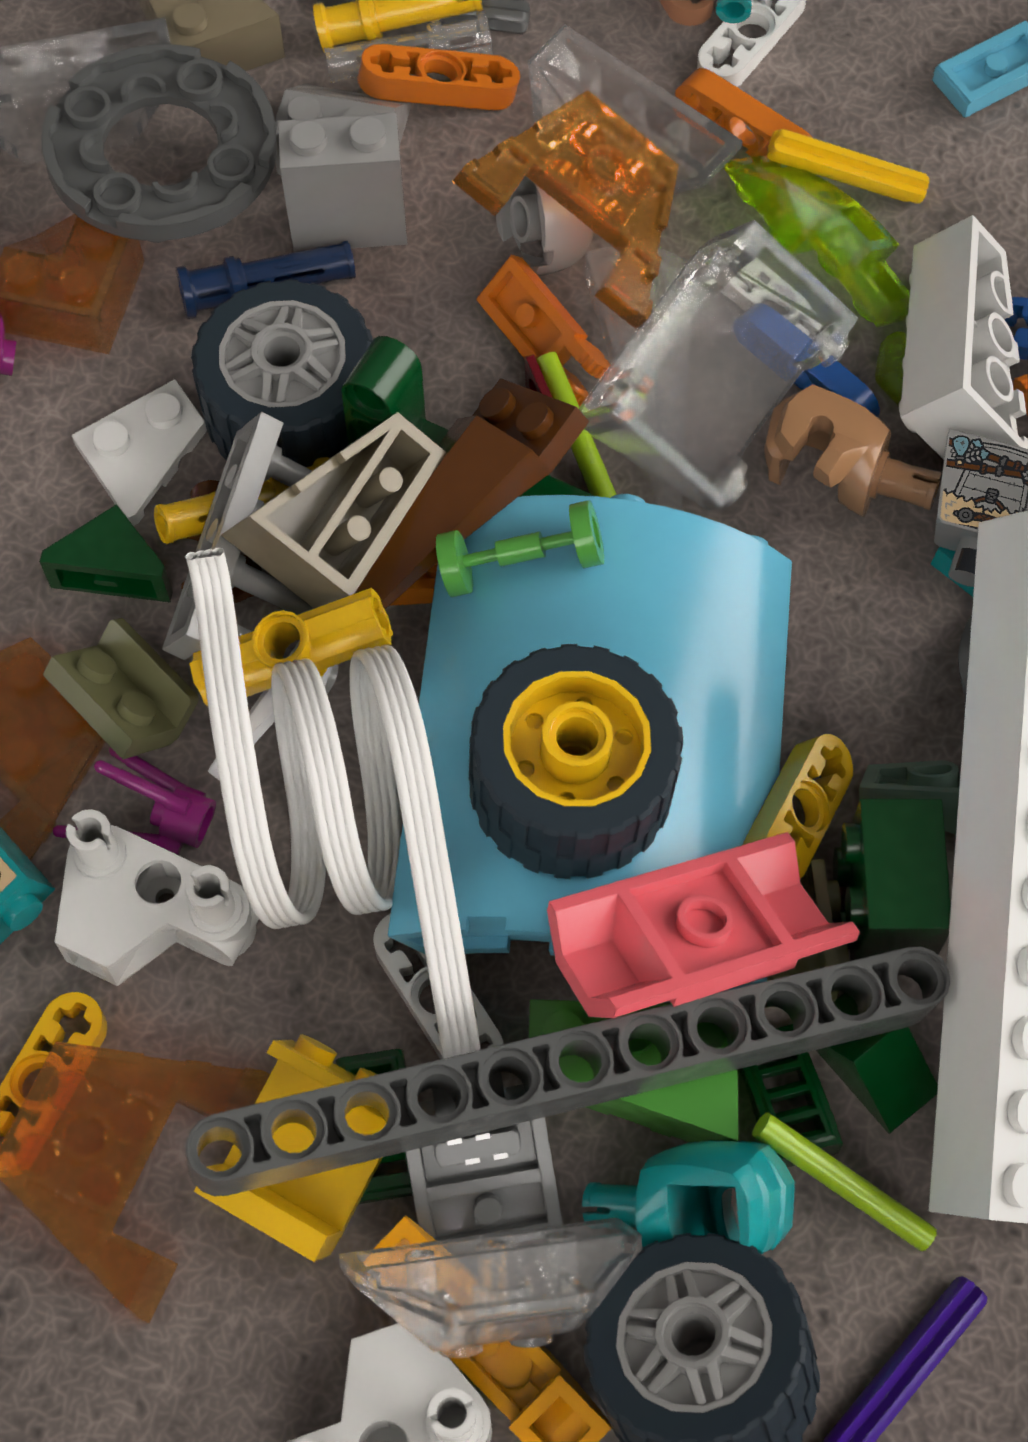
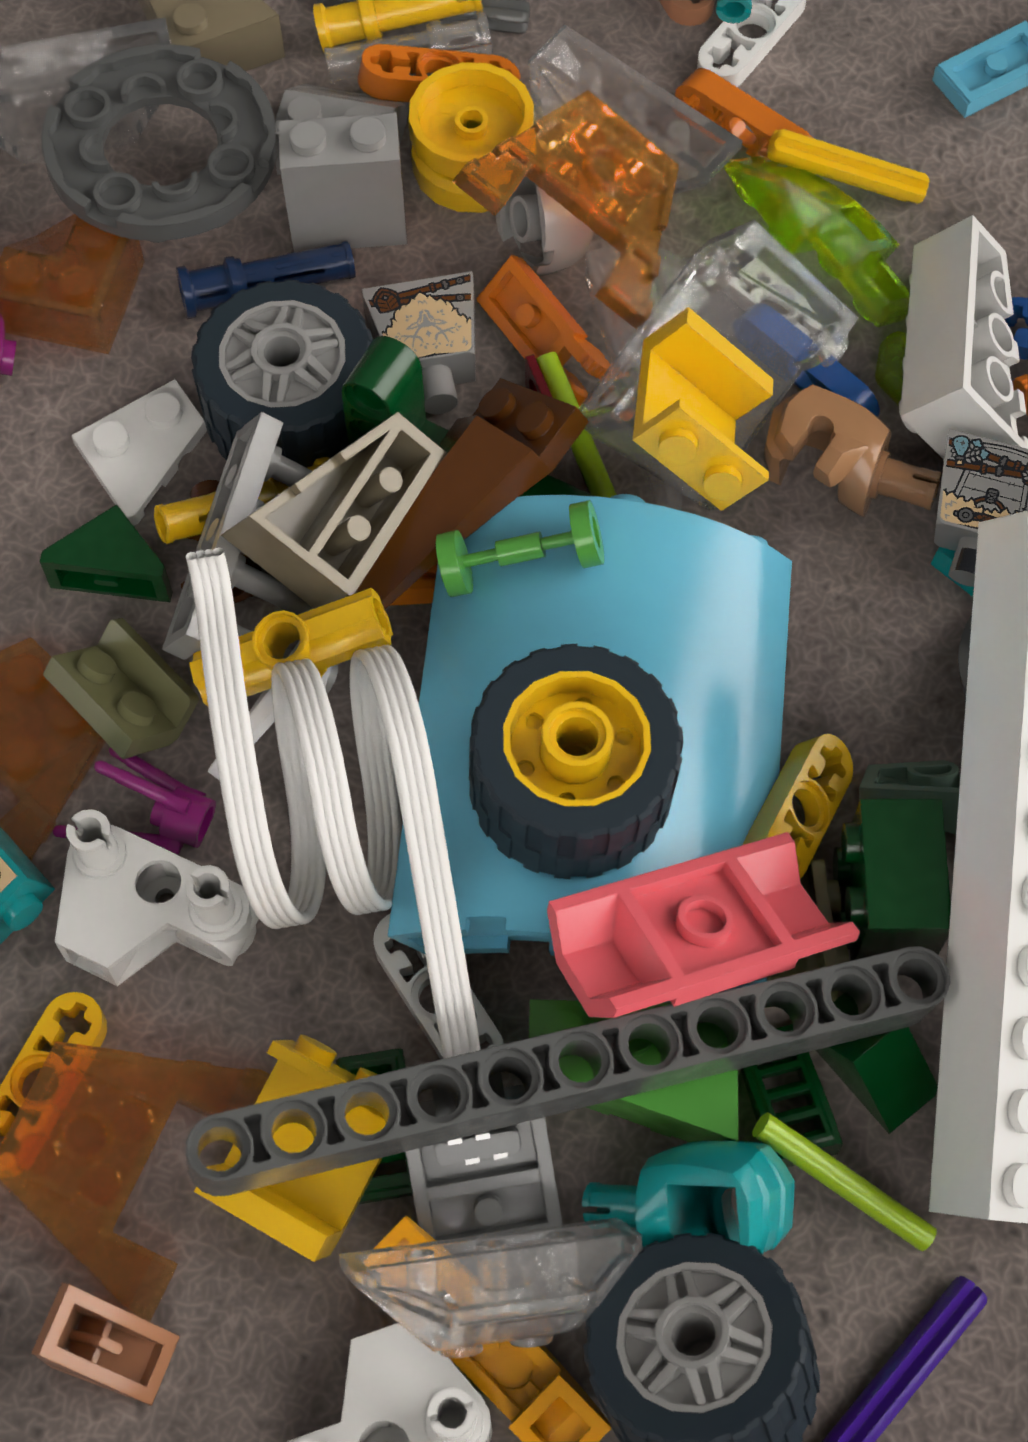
none -> nougat slope [32,1283,180,1406]
none -> torso [362,271,476,414]
none -> yellow wheel [408,62,534,213]
none -> yellow panel [632,307,774,511]

